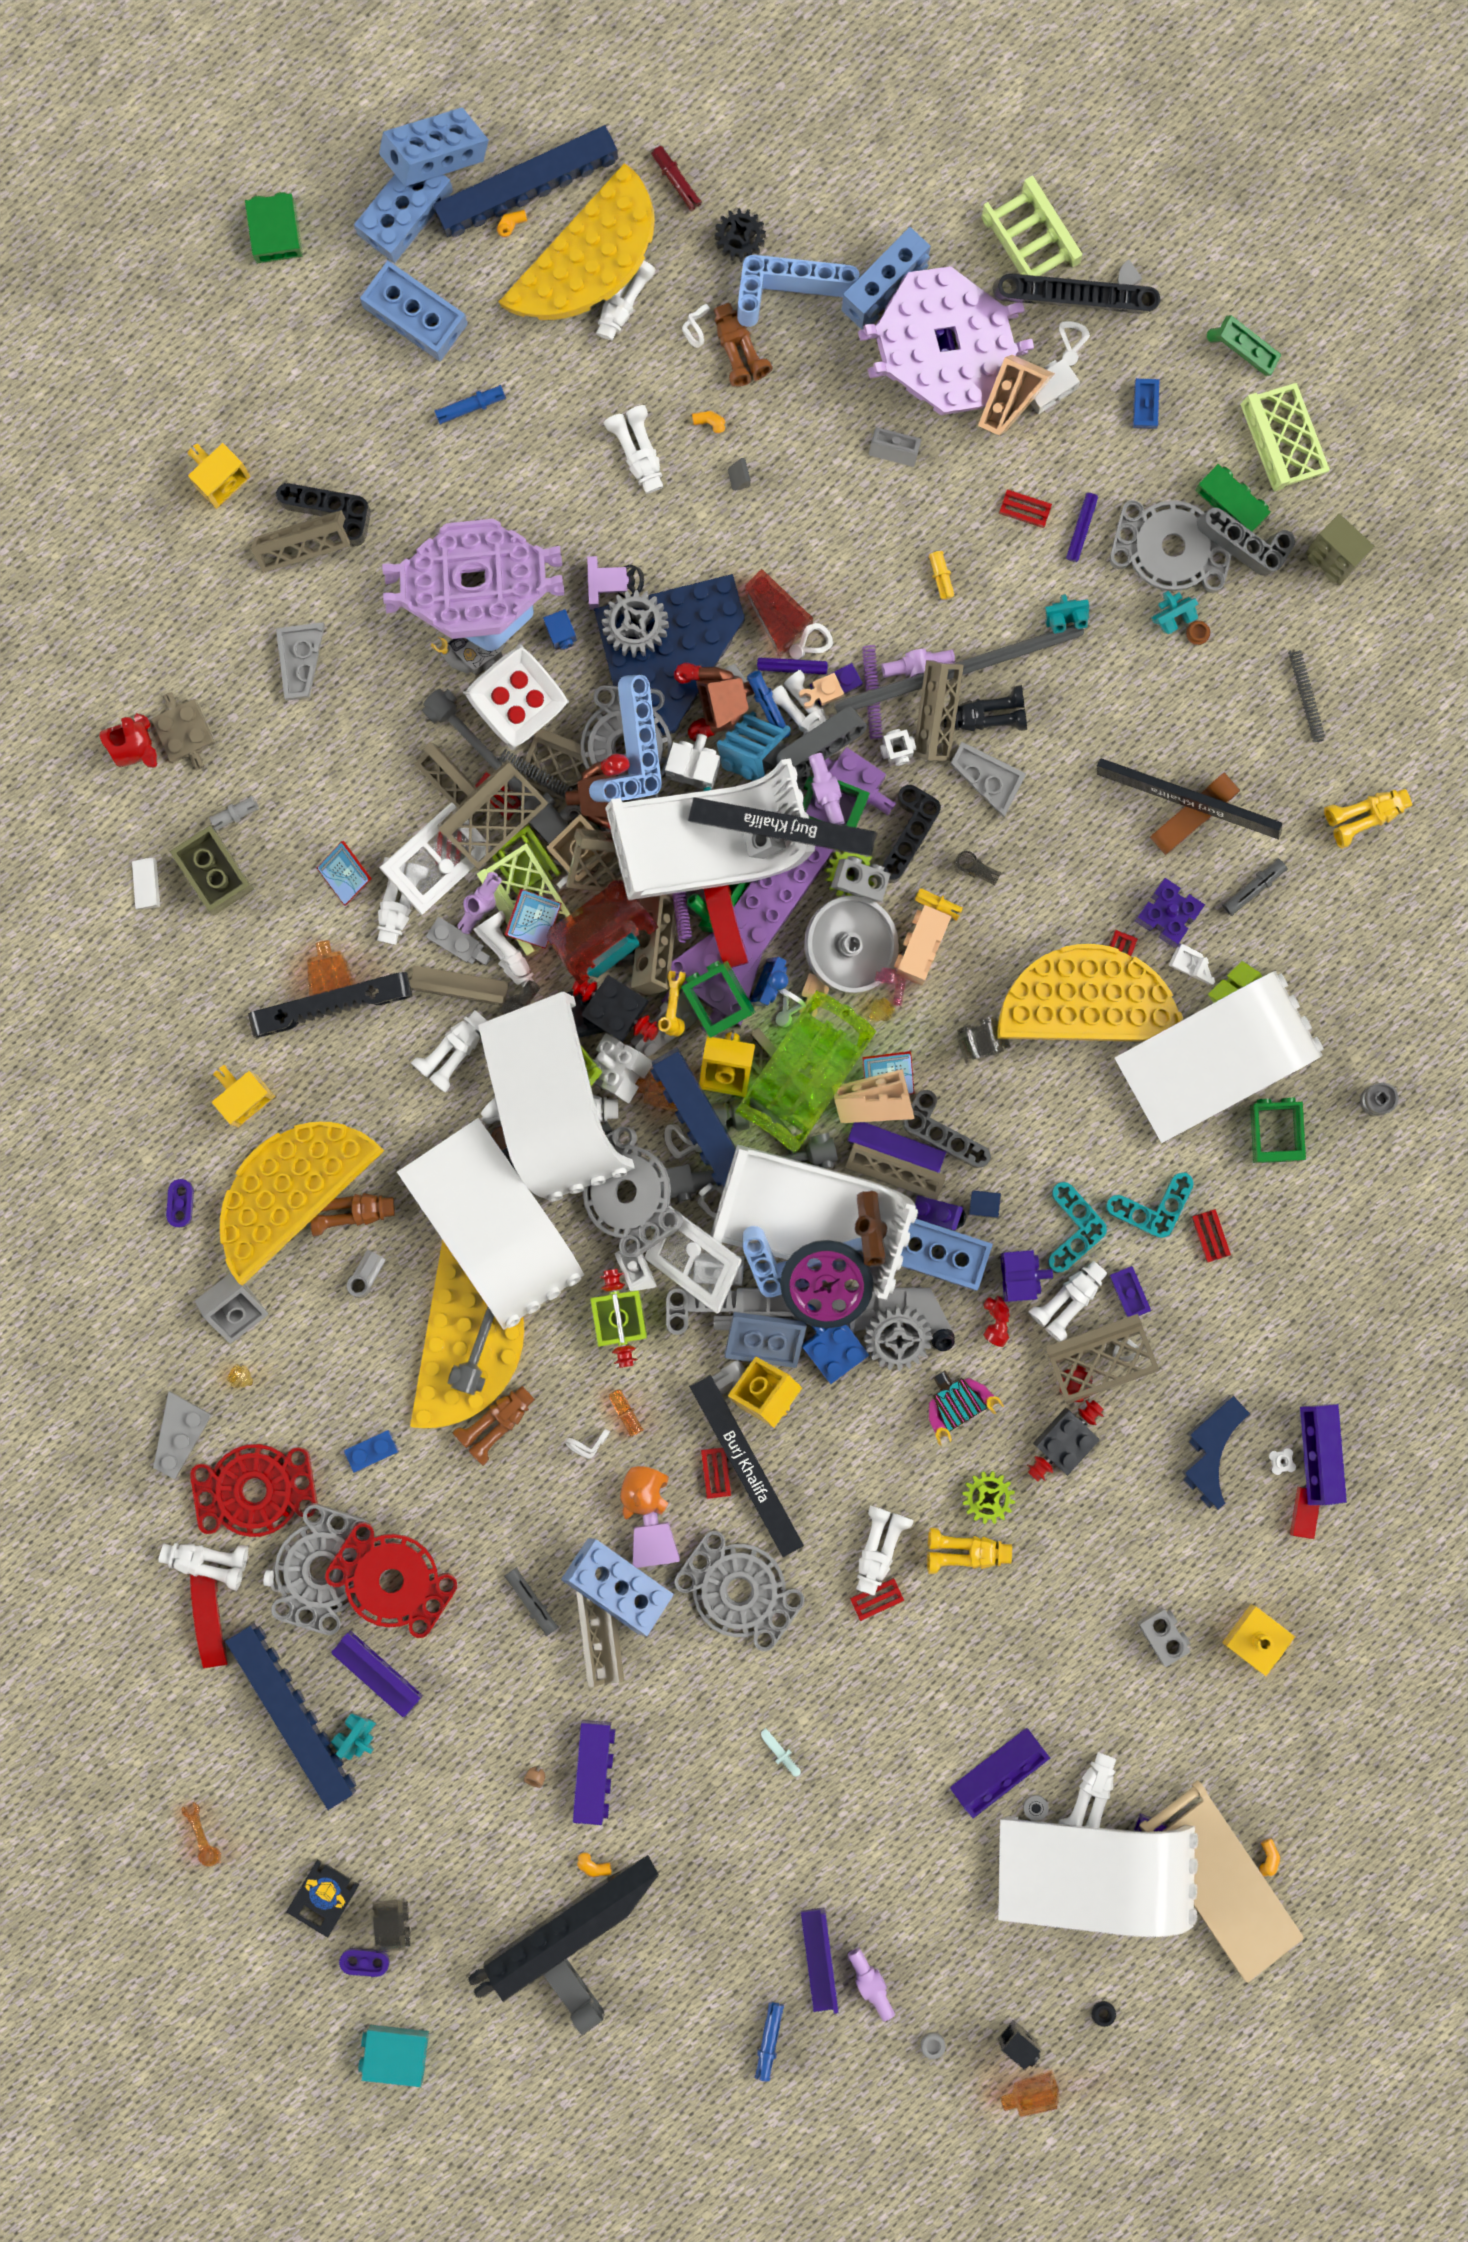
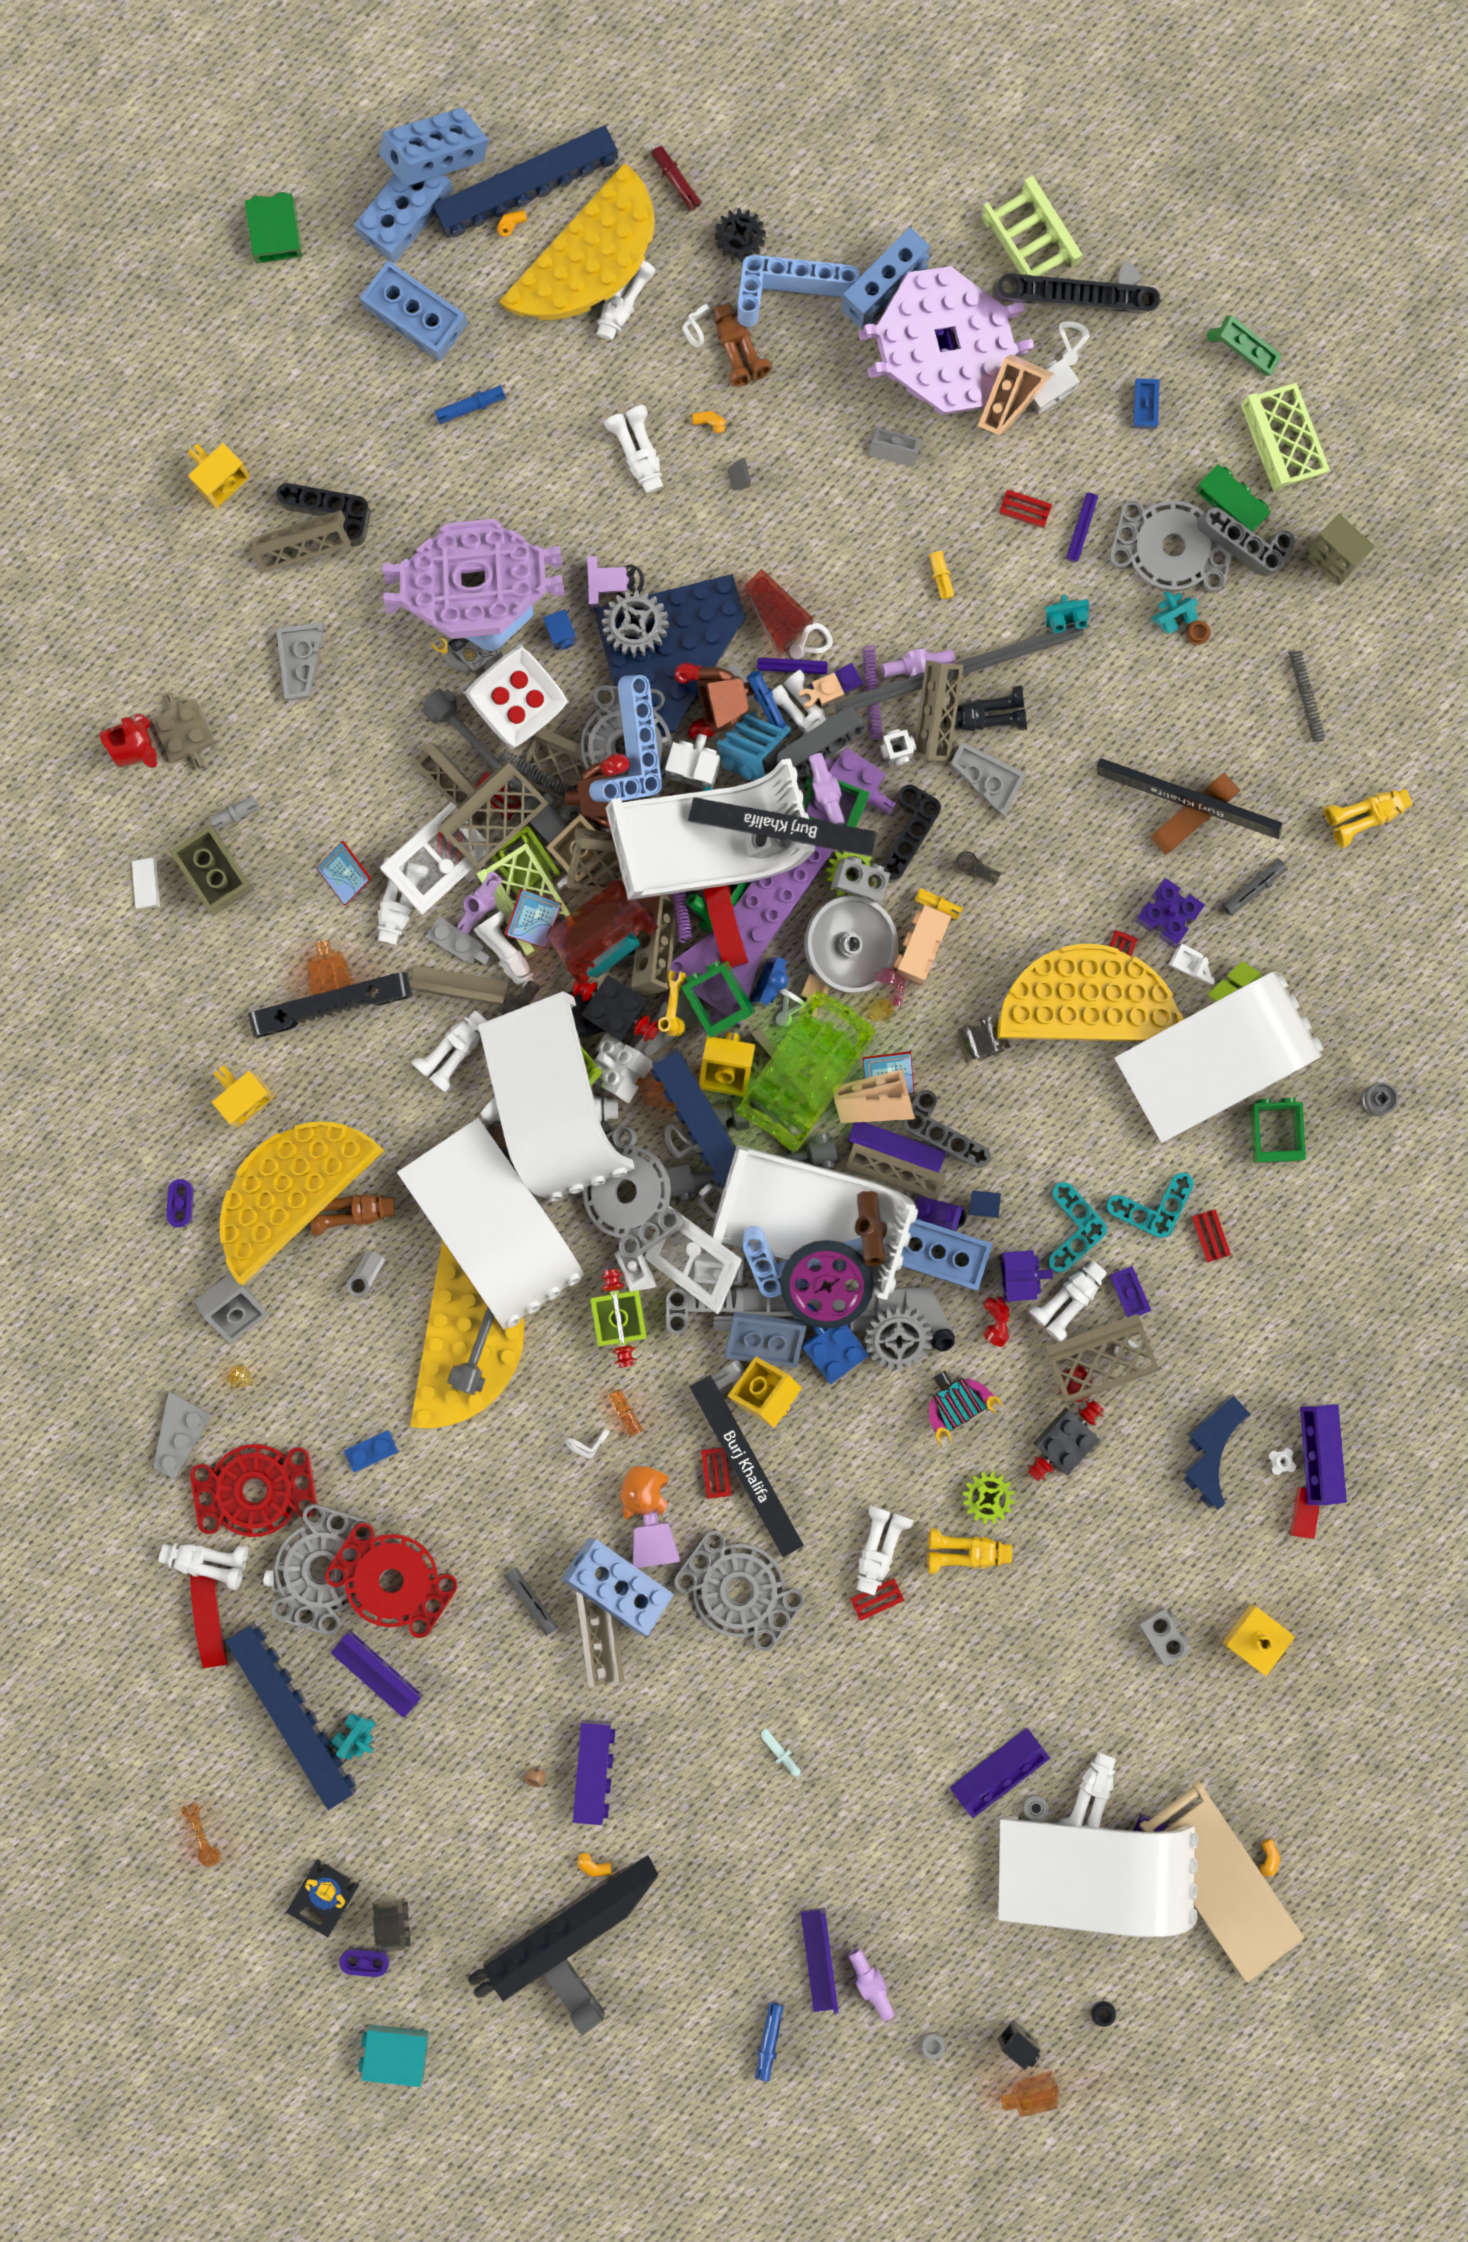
dark orange piece [452,1386,535,1466] -> none

